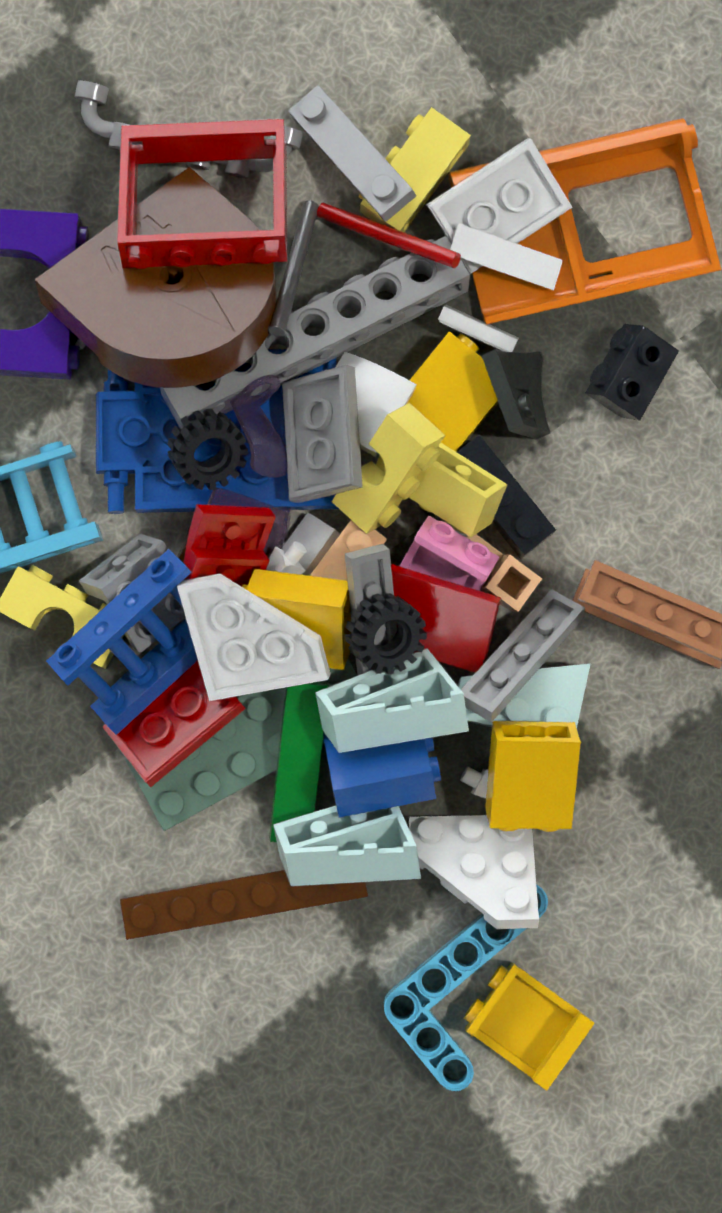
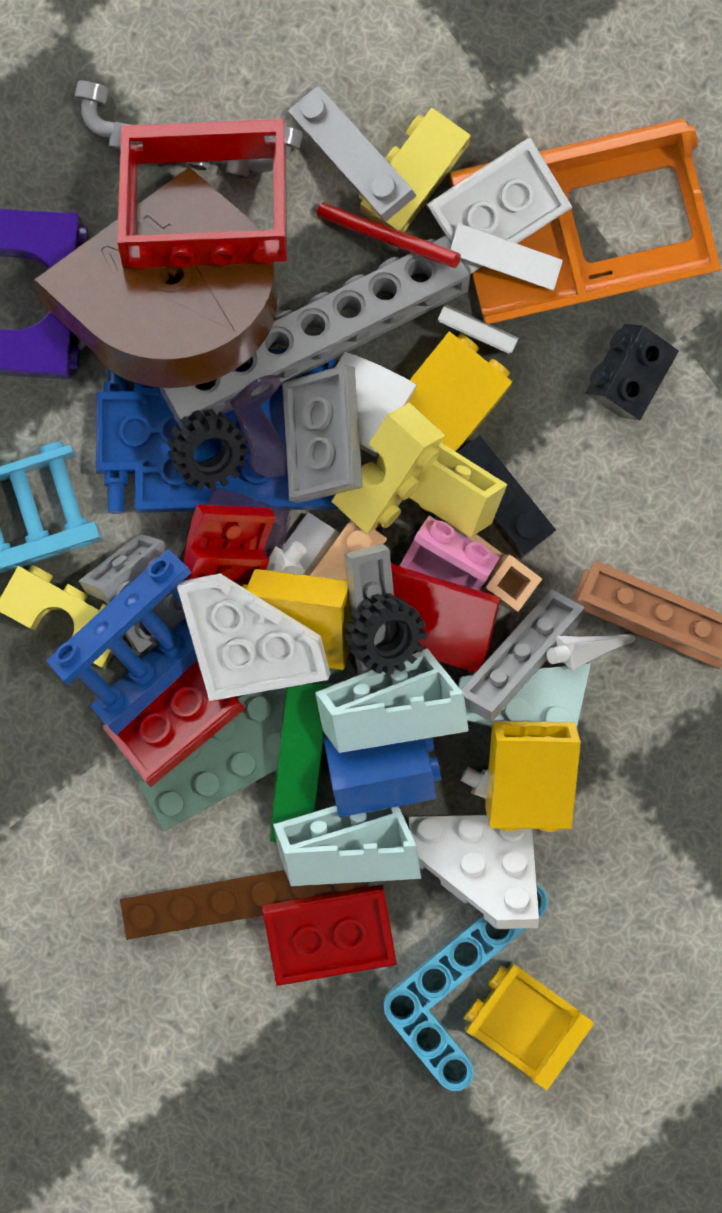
flat silver bar [269,200,319,337] -> none
pearl dark grey plate [482,349,551,439] -> none
none -> red tile [262,884,397,986]
none -> white piece [546,633,636,671]

